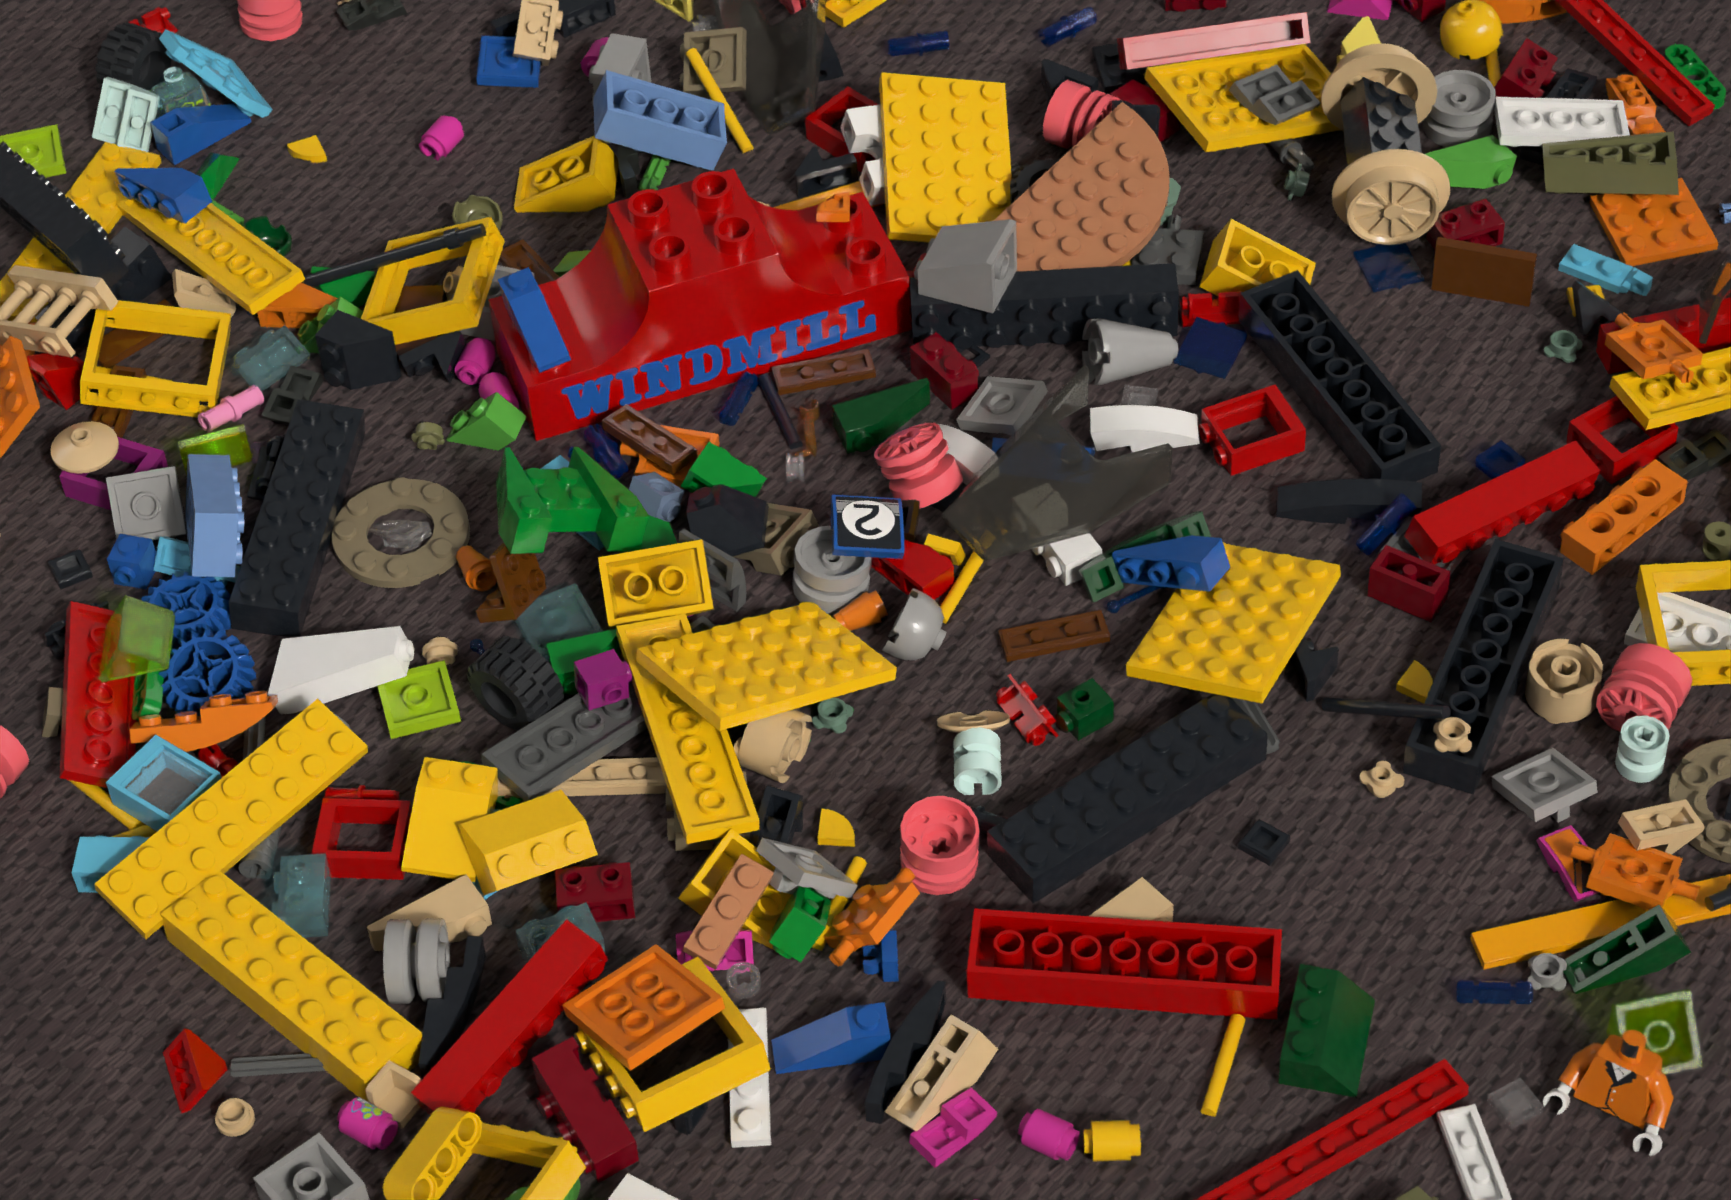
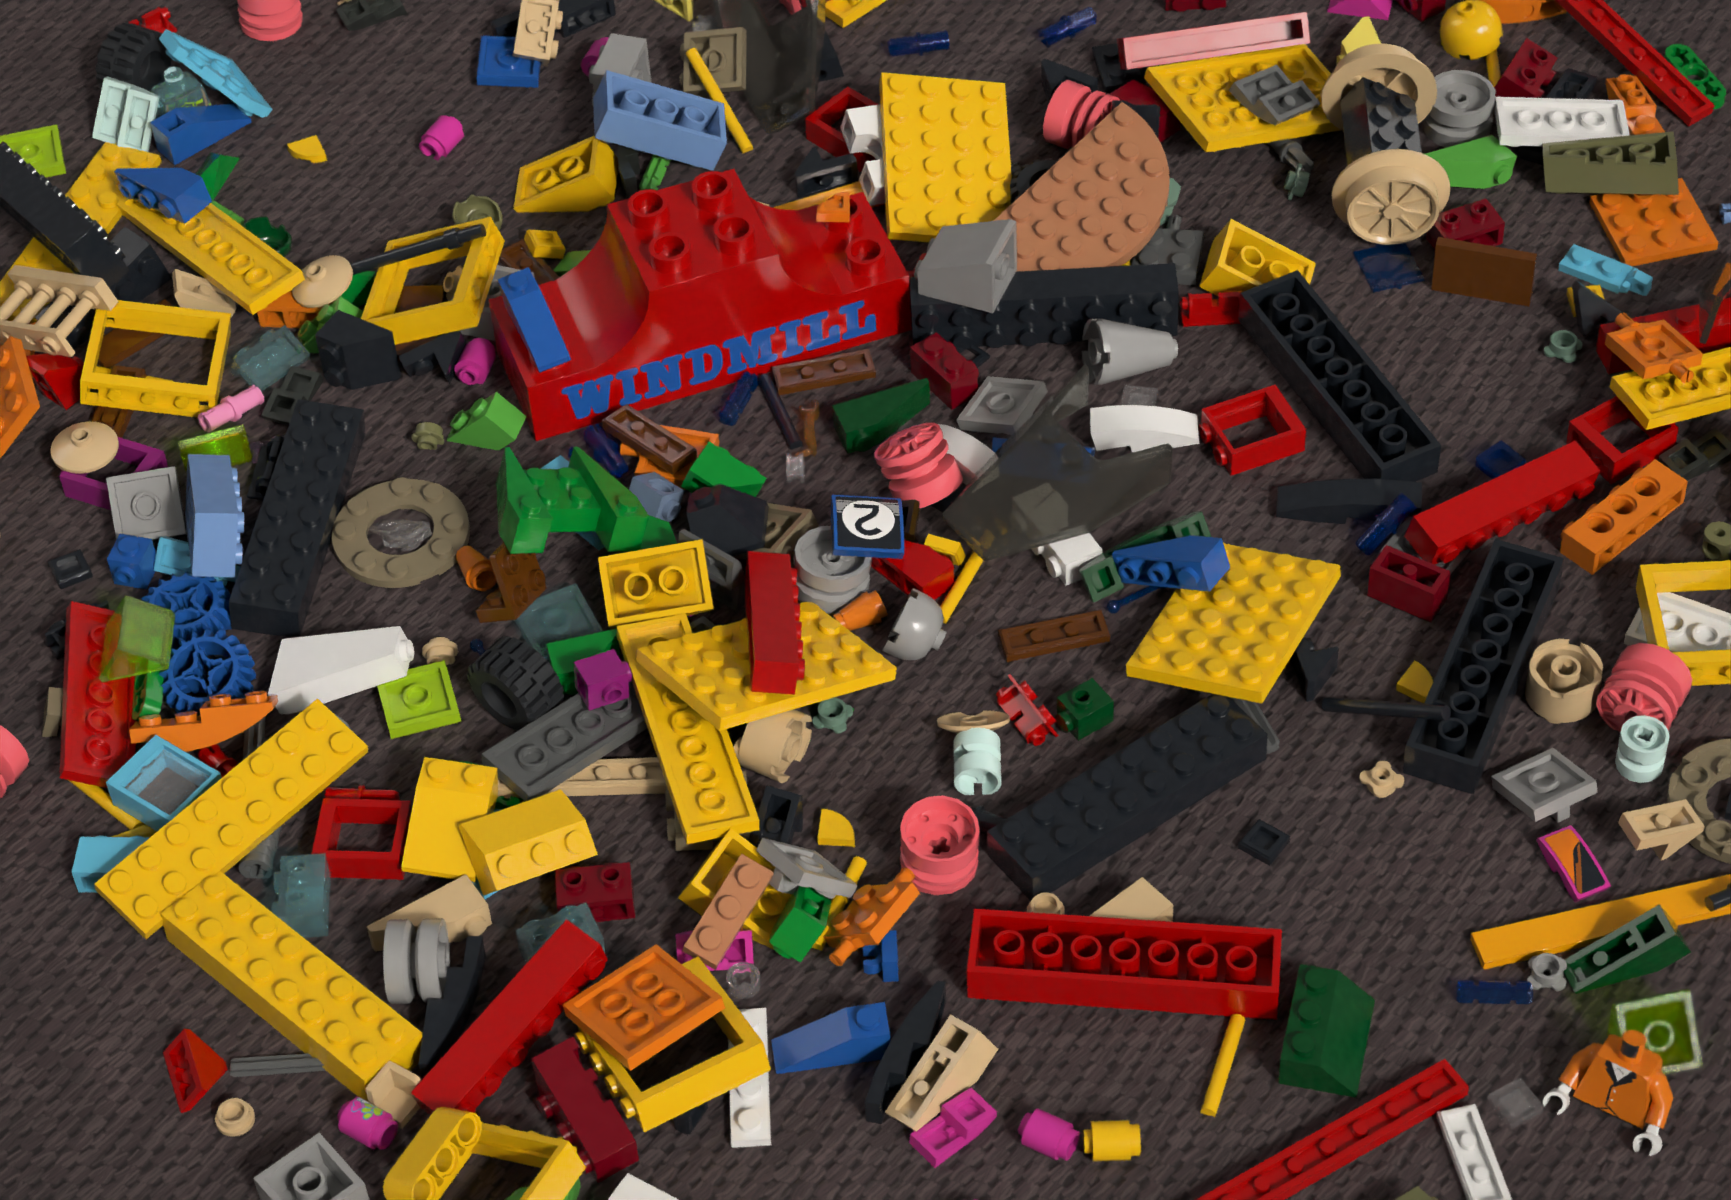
dark pink brick [478,372,519,409] -> none
clear blue piece [1174,317,1247,379] -> none
tan plate [1433,717,1472,753] -> none
orange plate [1570,833,1701,910] -> none
none -> tan dish [292,255,353,308]
none -> yellow tile [524,230,566,259]
none -> red brick [745,551,805,695]
none -> tan plate [1027,893,1065,915]

